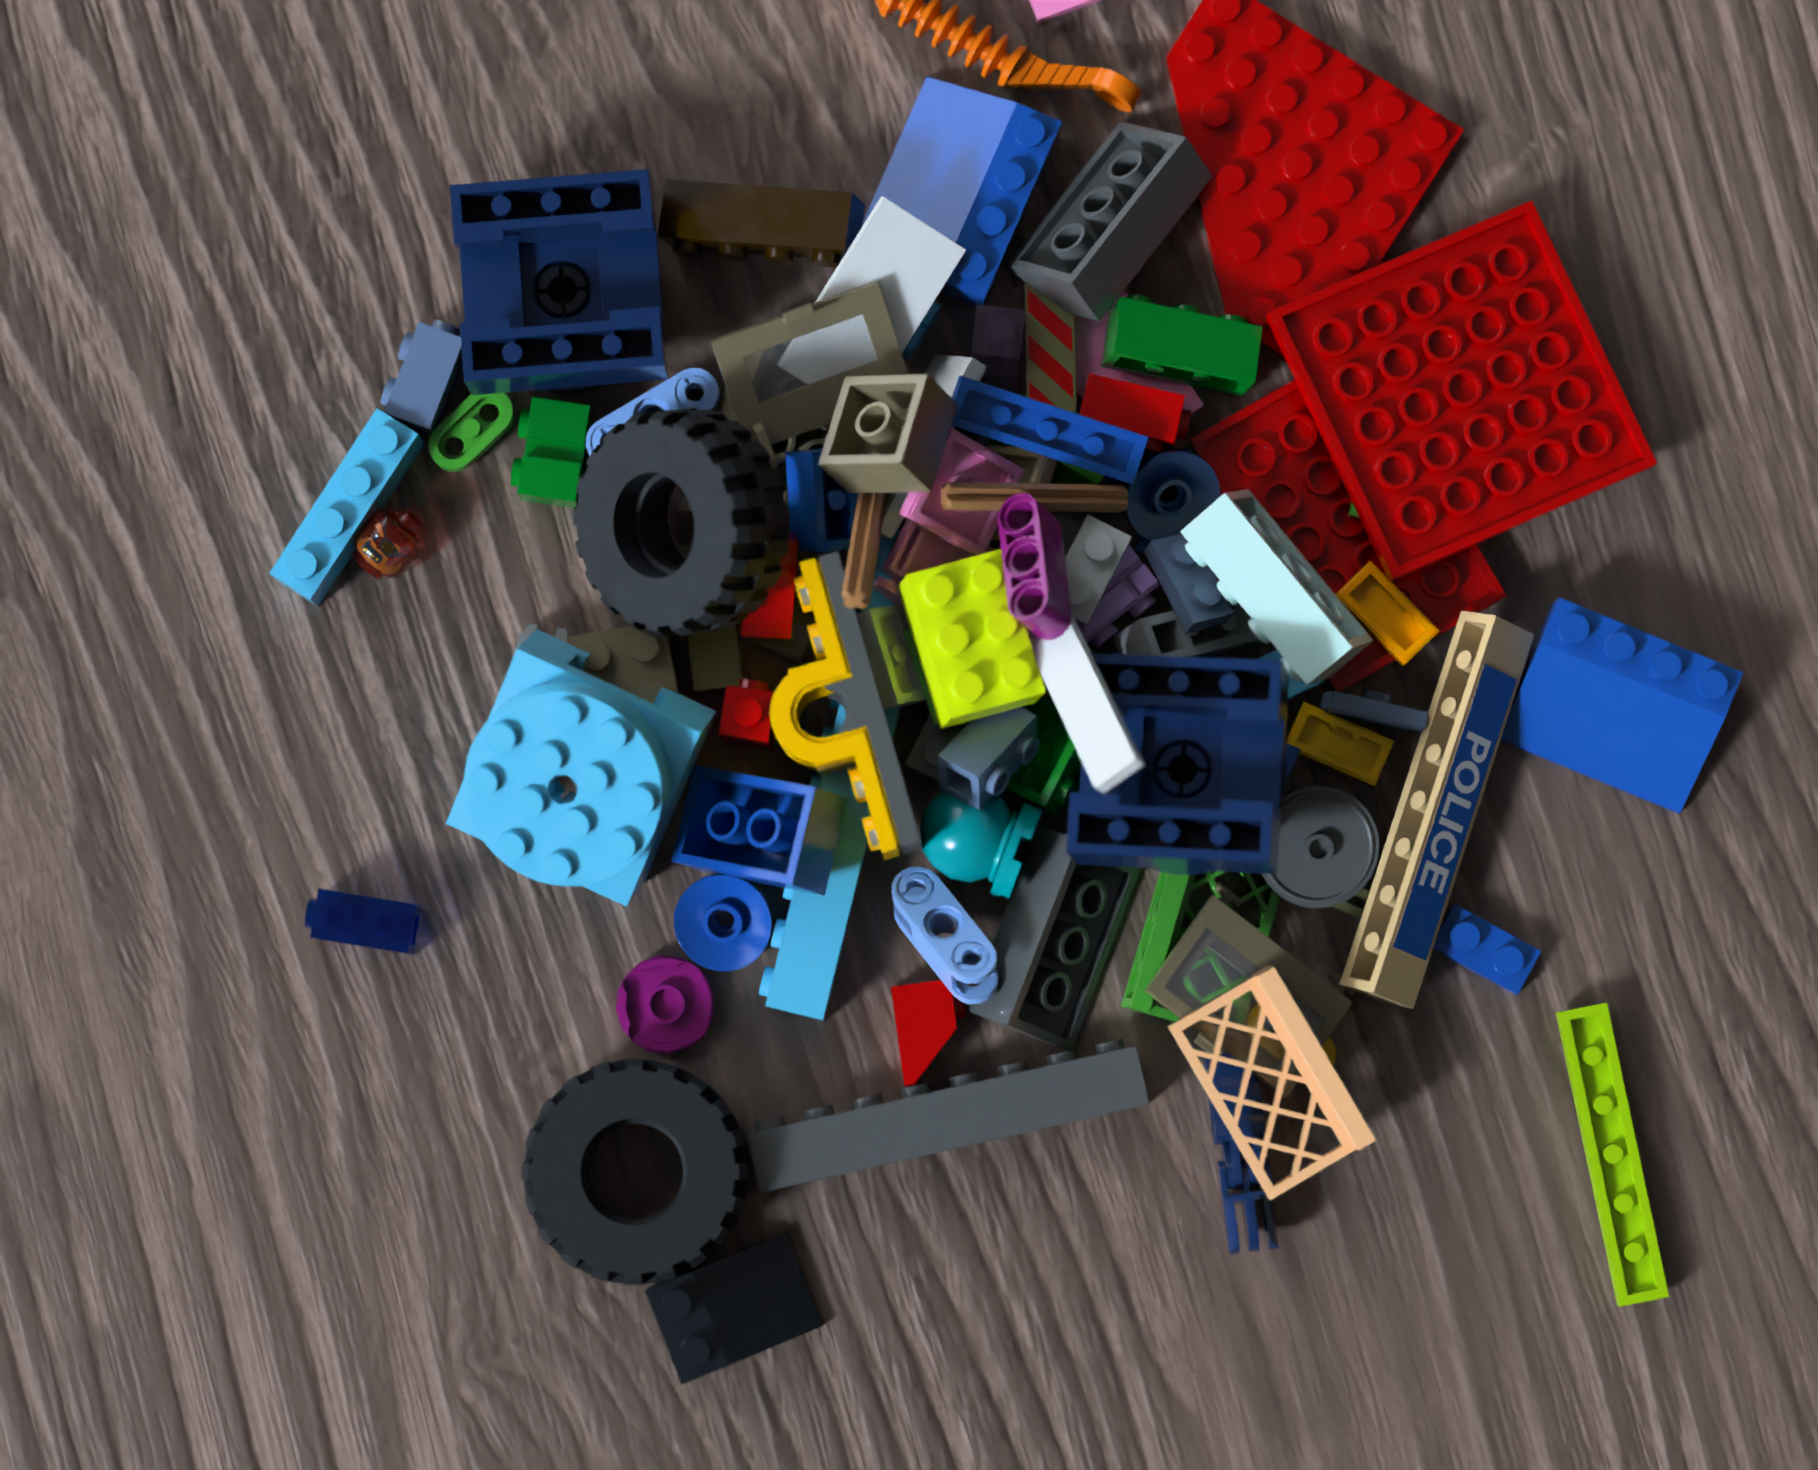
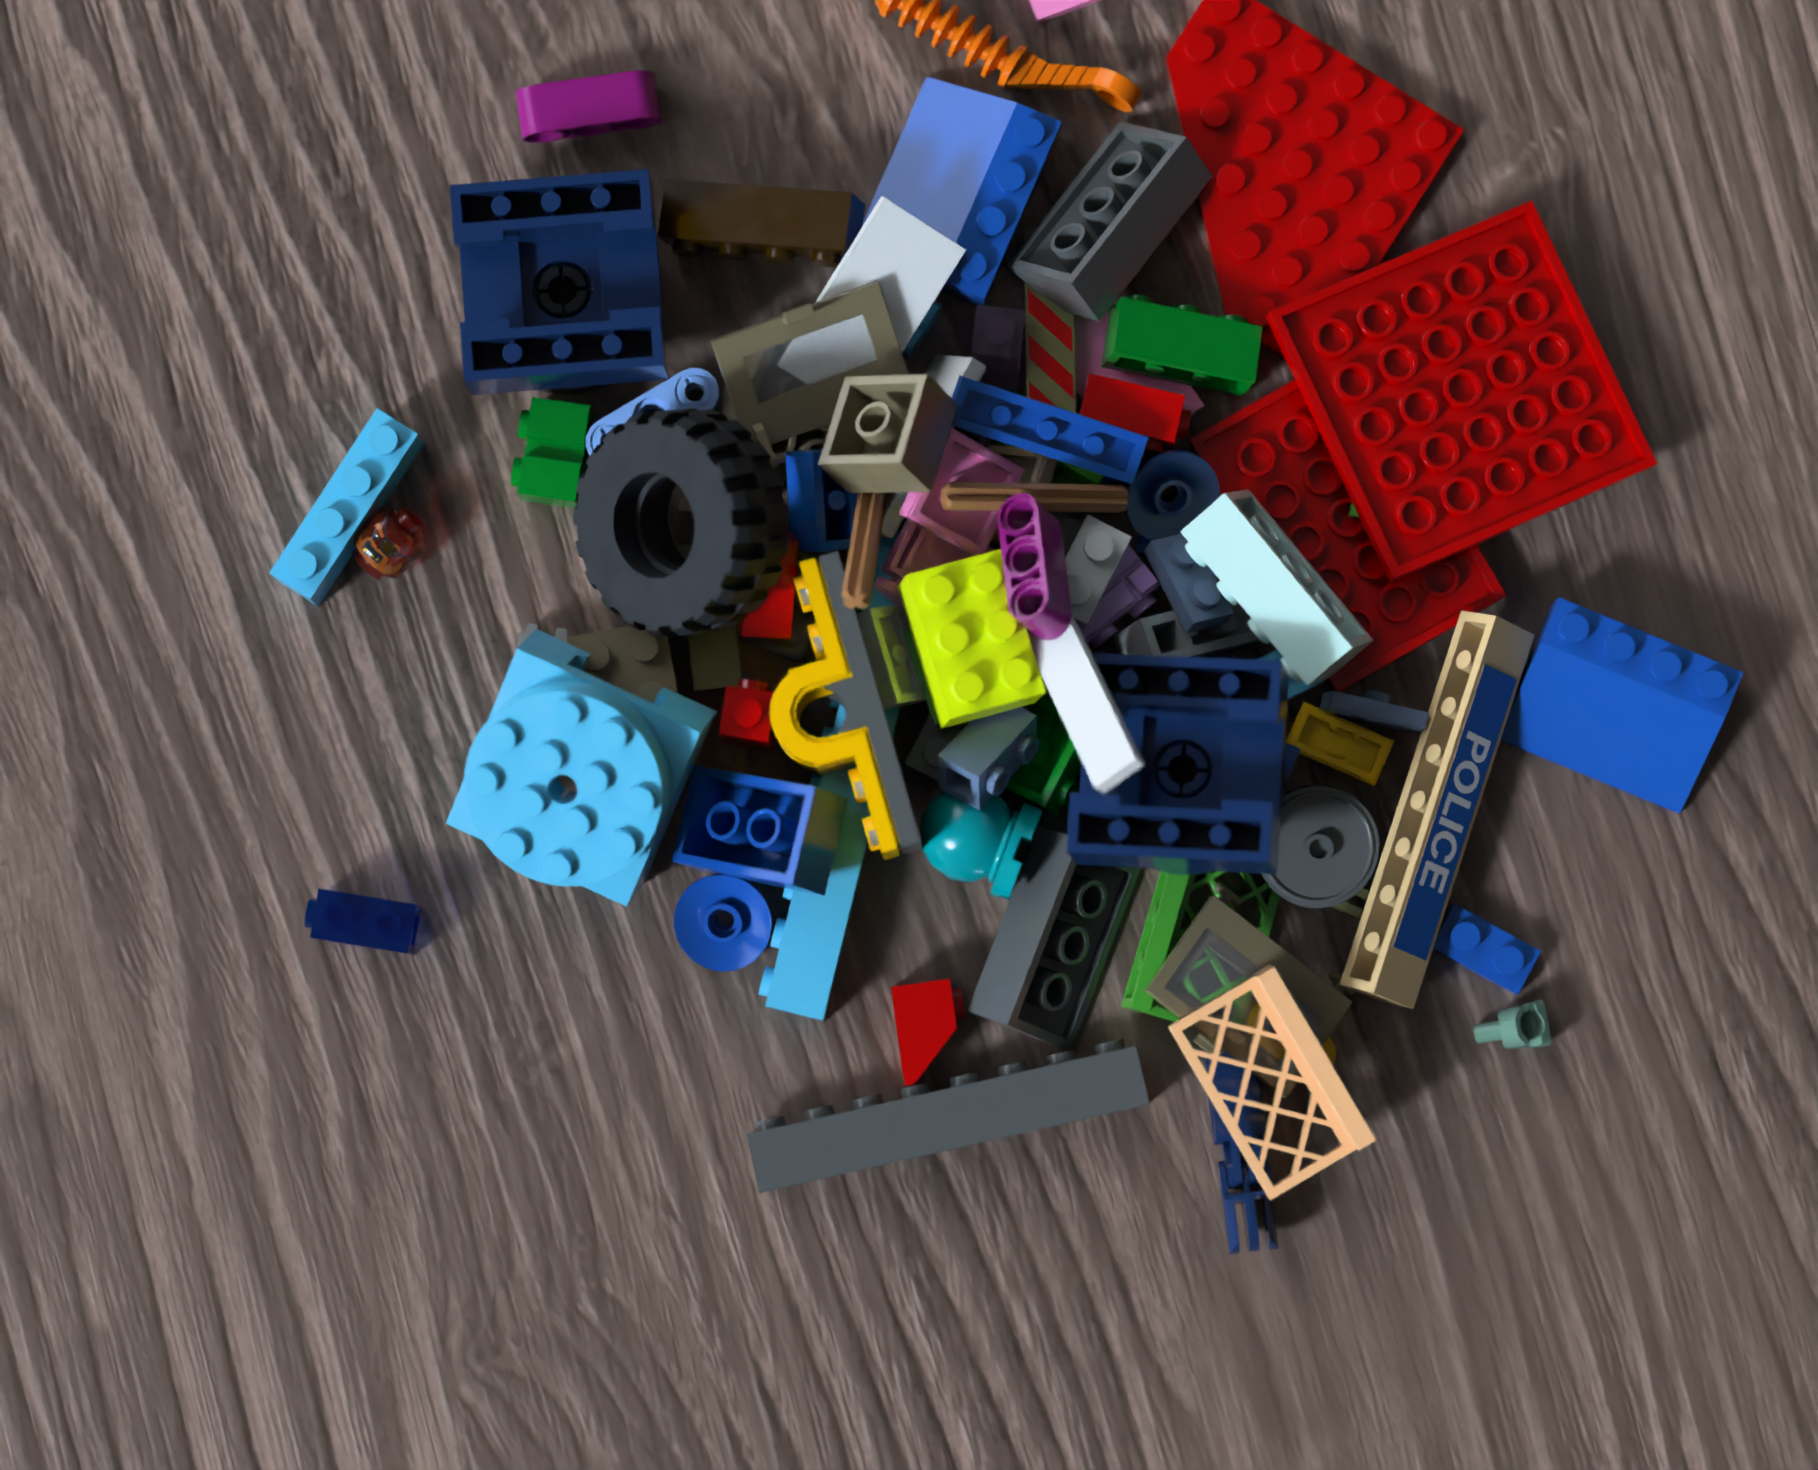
sand blue brick [380,320,463,435] -> none
bright green plate [428,393,515,472] -> none
black tyre [522,1059,749,1285] -> none
magenta tile [616,955,715,1054] -> none
black slope [645,1233,823,1385] -> none
light blue piece [892,867,998,1004] -> none
light orange tile [1336,561,1440,666] -> none
lime plate [1556,1003,1669,1307] -> none
none -> magenta beam [516,70,662,143]
none -> sand green piece [1474,999,1551,1049]

